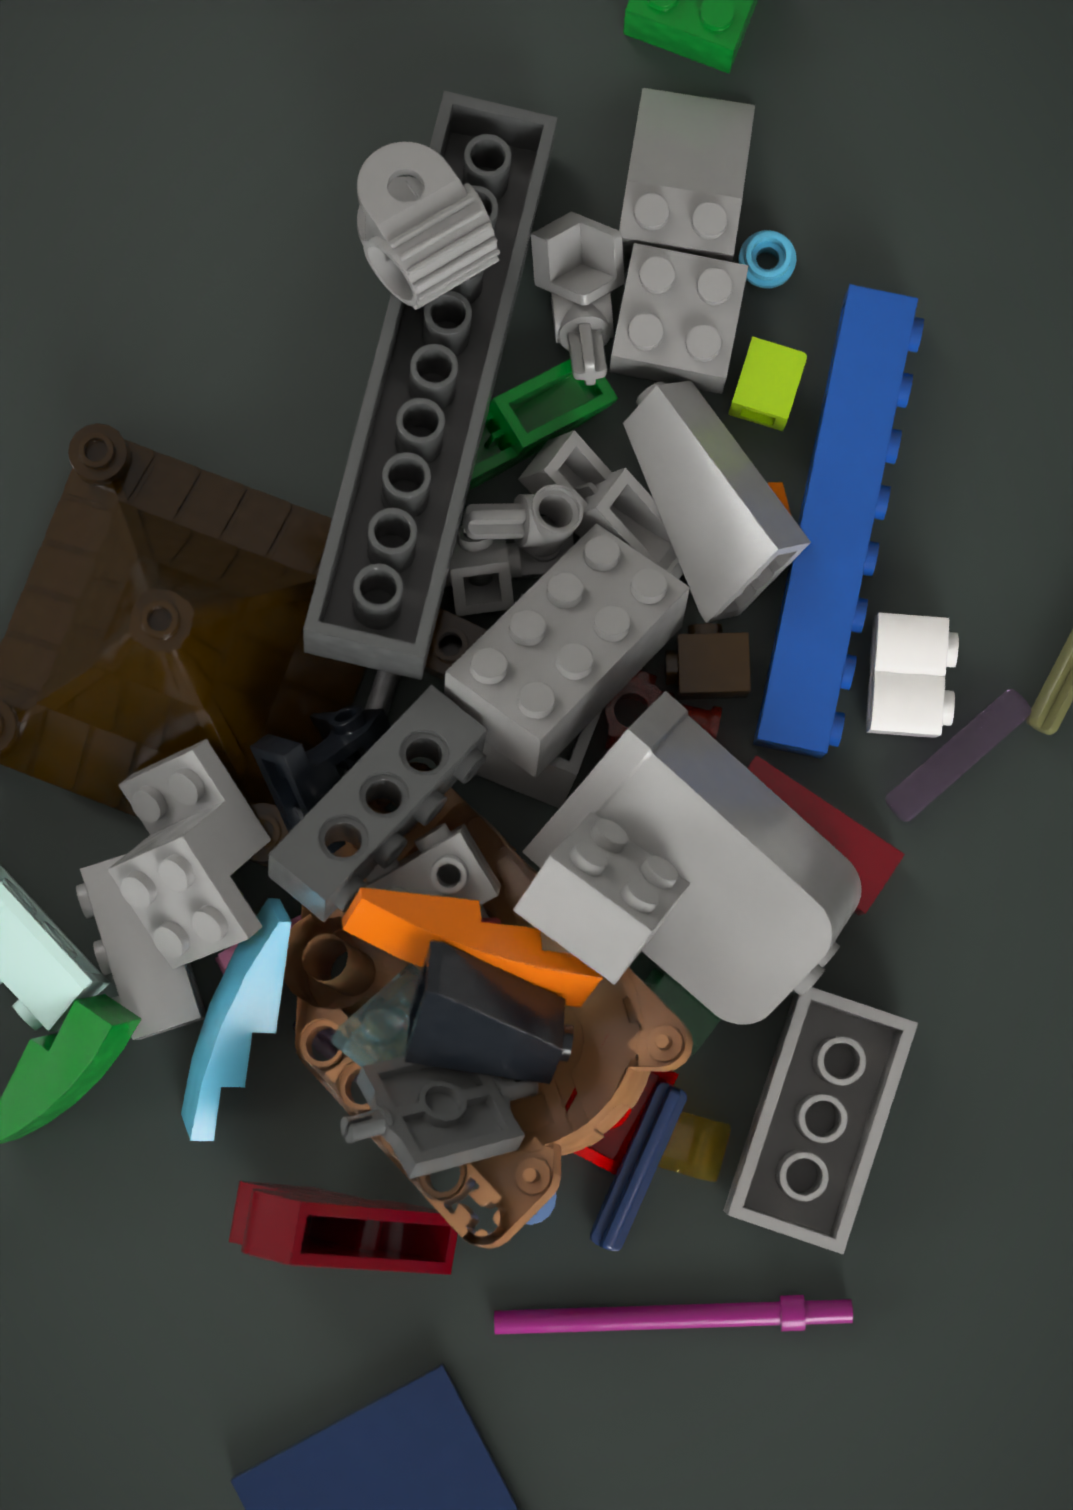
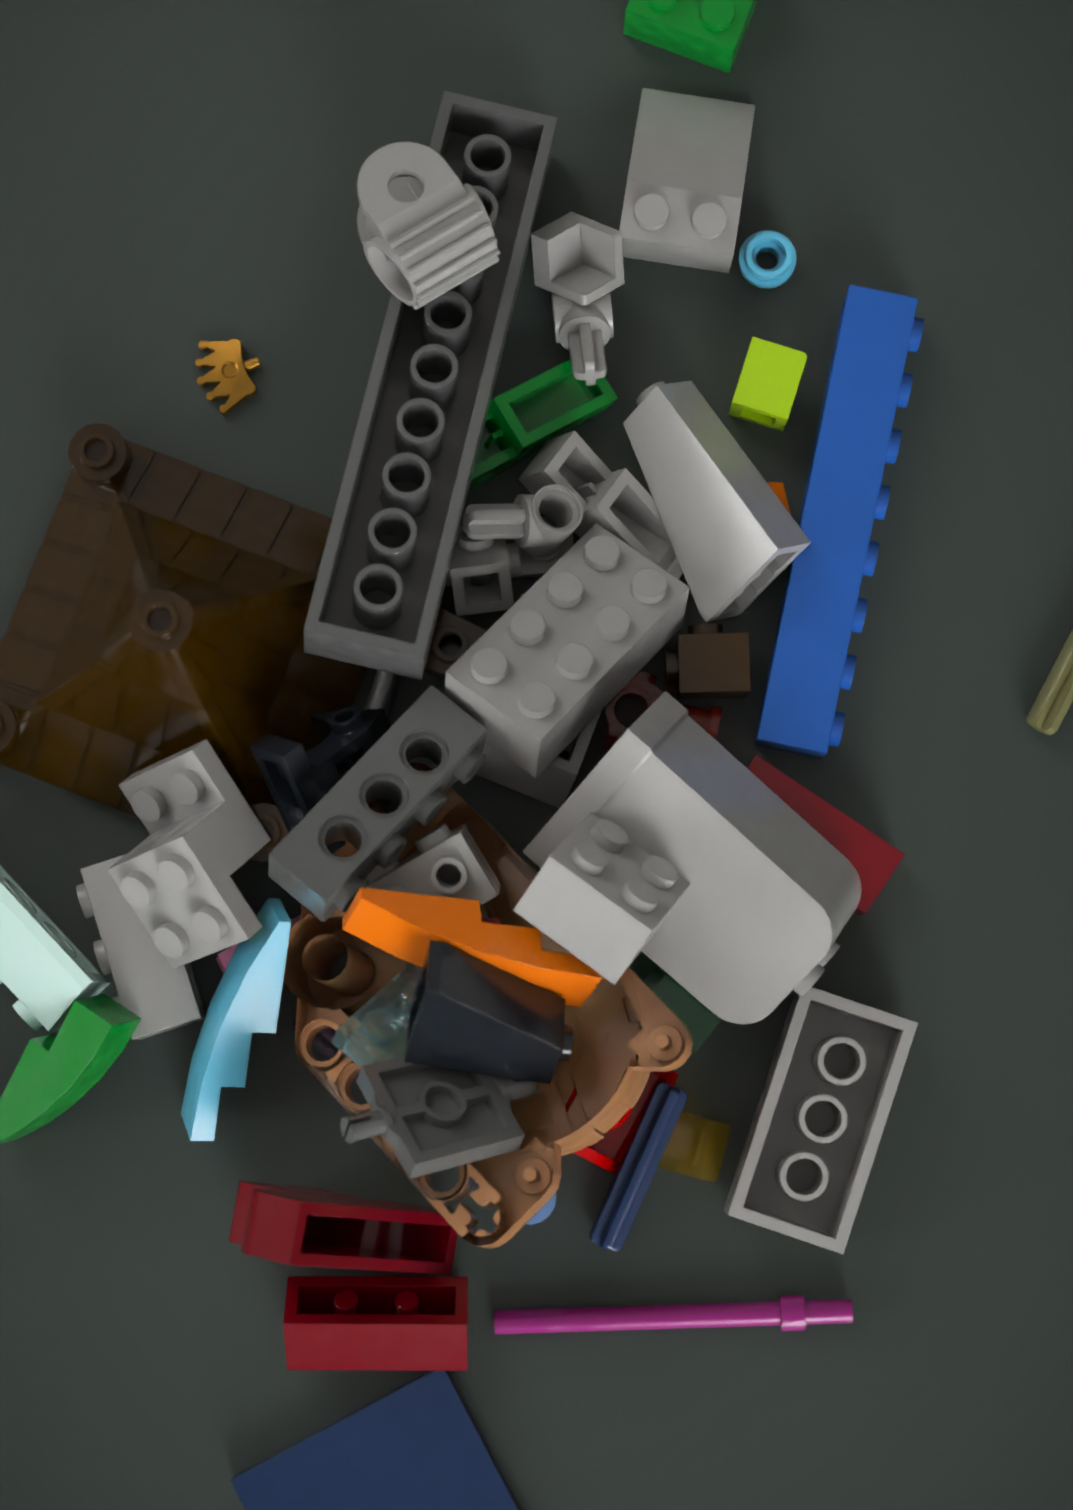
light grey brick [609,243,749,394] -> none
white brick [866,613,959,738] -> none
clear purple axle [885,689,1032,822] -> none
none -> pearl gold piece [195,339,261,415]
none -> dark red brick [283,1276,469,1371]

